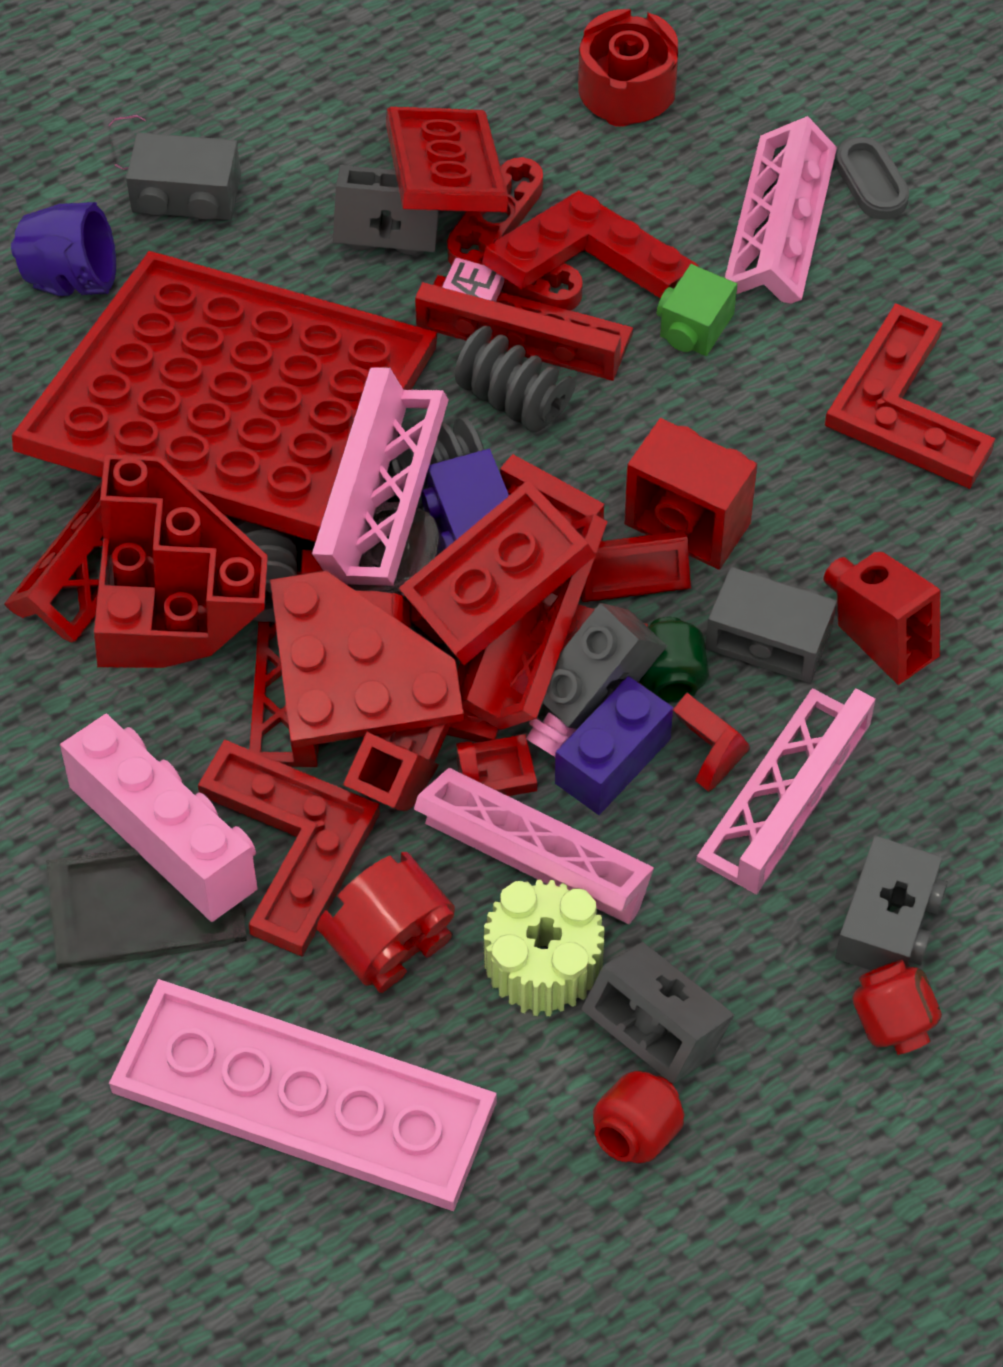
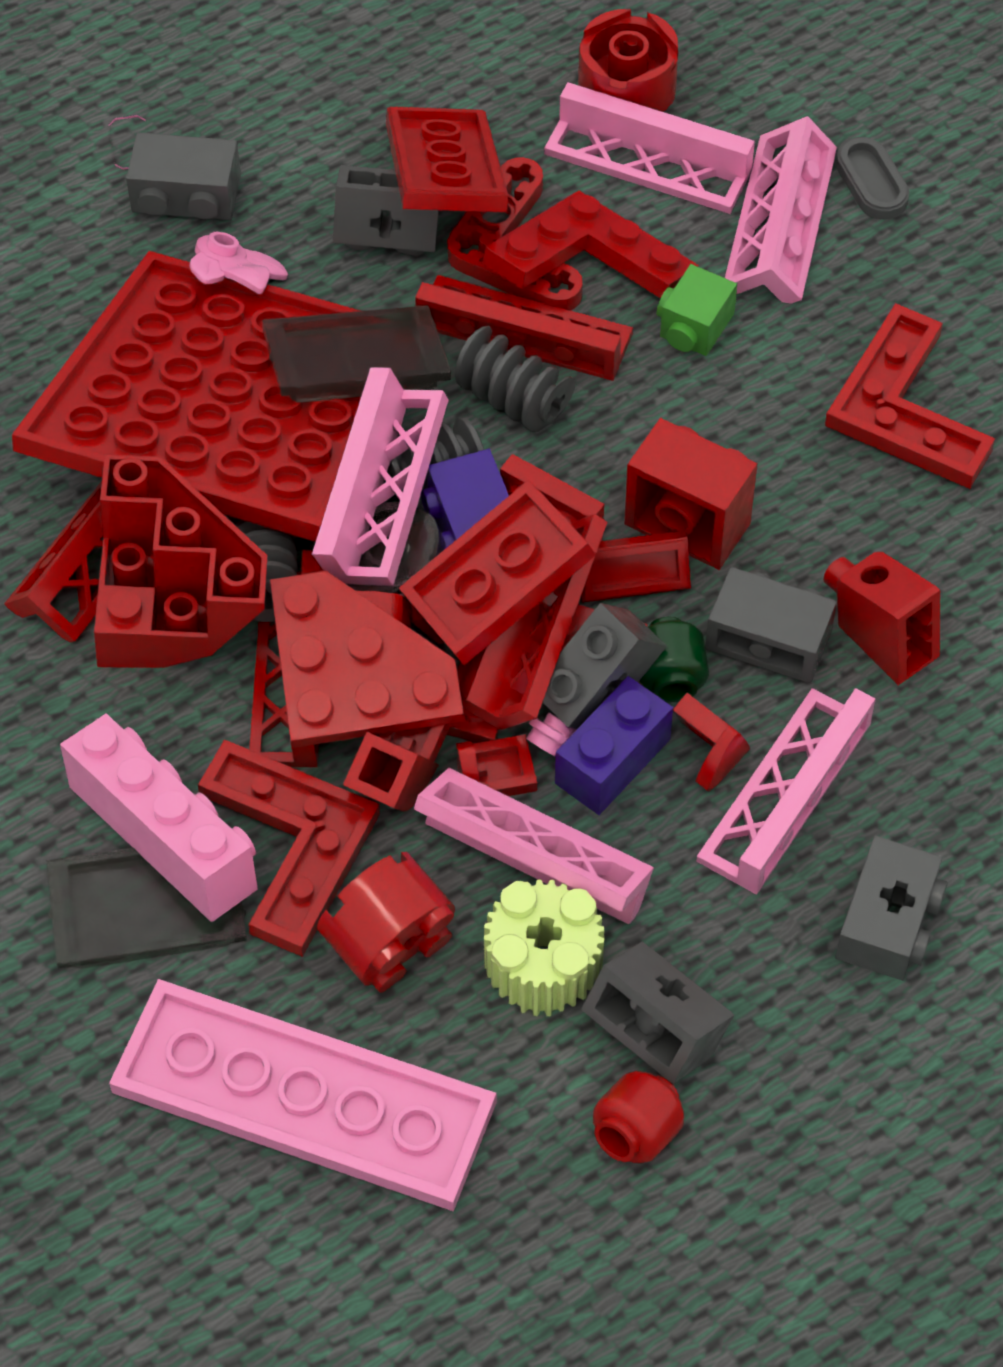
dark purple helmet [11,202,116,296] -> none
bright pink tile [442,258,504,302] -> none
red head [852,960,942,1055] -> none
none -> bright pink plate [189,232,288,294]
none -> clear smoke piece [262,305,451,402]
none -> bright pink fence [544,82,755,214]

